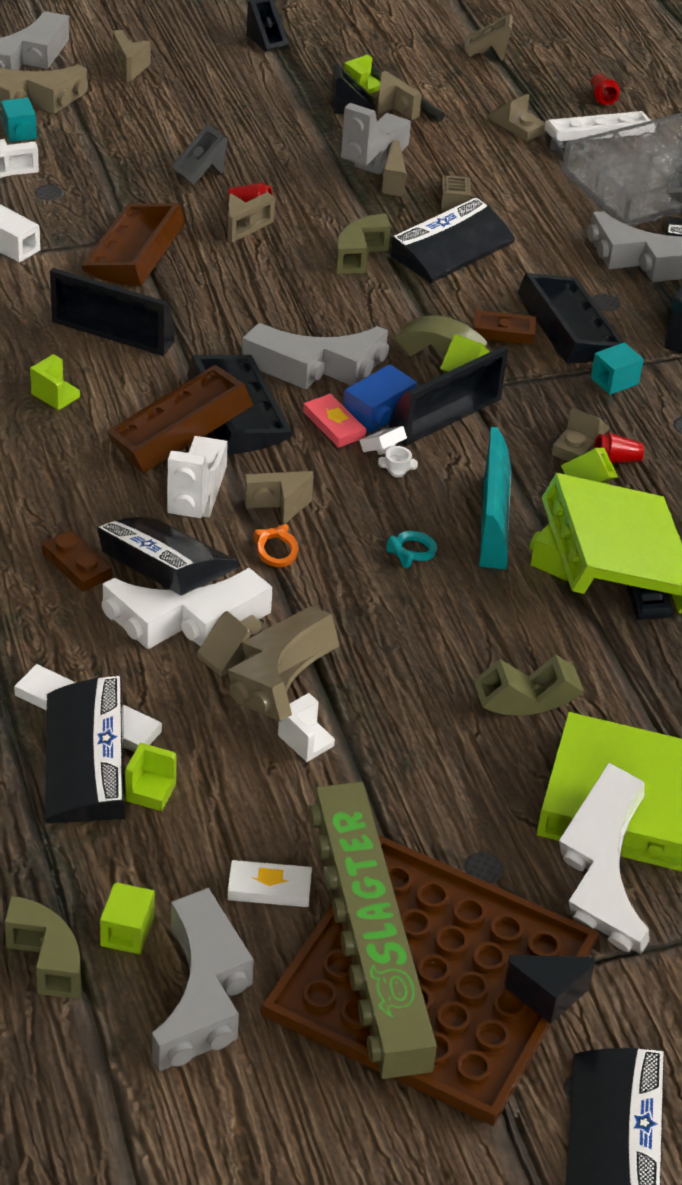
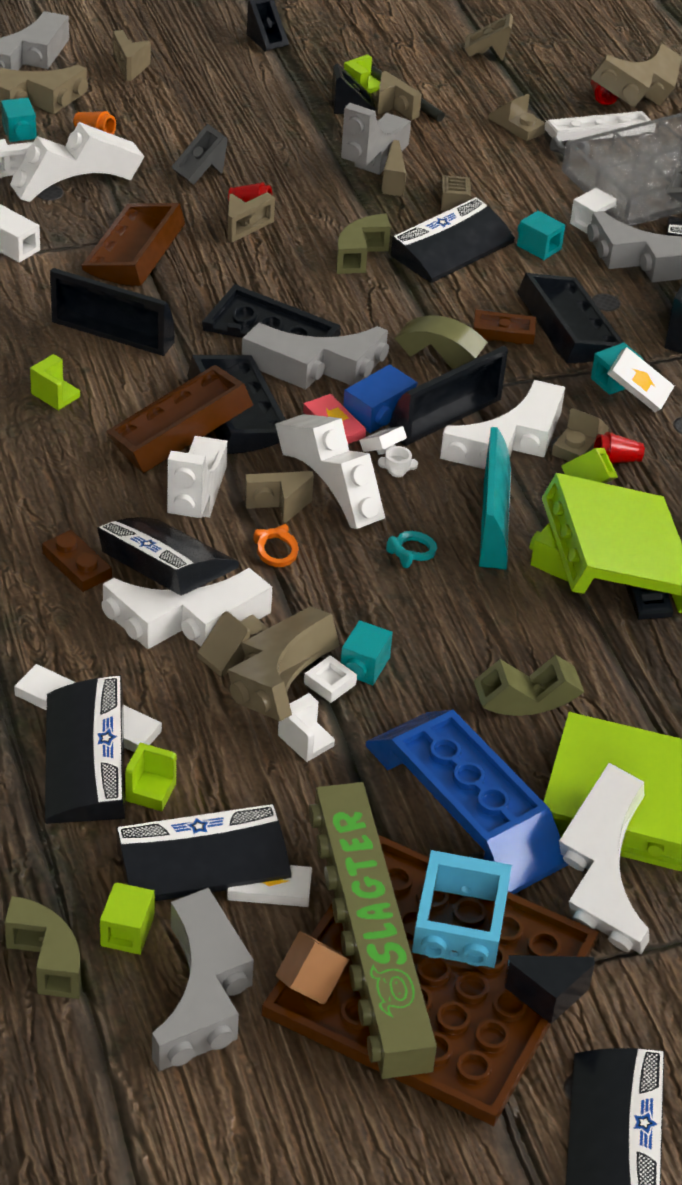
lime panel [440,334,489,373] -> none
none -> white arch [10,122,144,202]
none -> orange cone [73,111,116,135]
none -> black slope [116,804,291,901]
none -> black wing [202,284,341,338]
none -> white arch [275,414,385,529]
none -> medium nougat panel [276,931,349,1004]
none -> white plate [304,655,357,703]
none -> teal brick [340,620,393,685]
none -> blue slope [366,710,568,894]
none -> medium azure window [412,850,512,968]
none -> white arch [440,380,565,469]
none -> teal brick [517,210,565,260]
none -> white panel [570,188,617,233]
none -> dark tan arch [591,43,682,108]
none -> white tile [607,347,674,412]

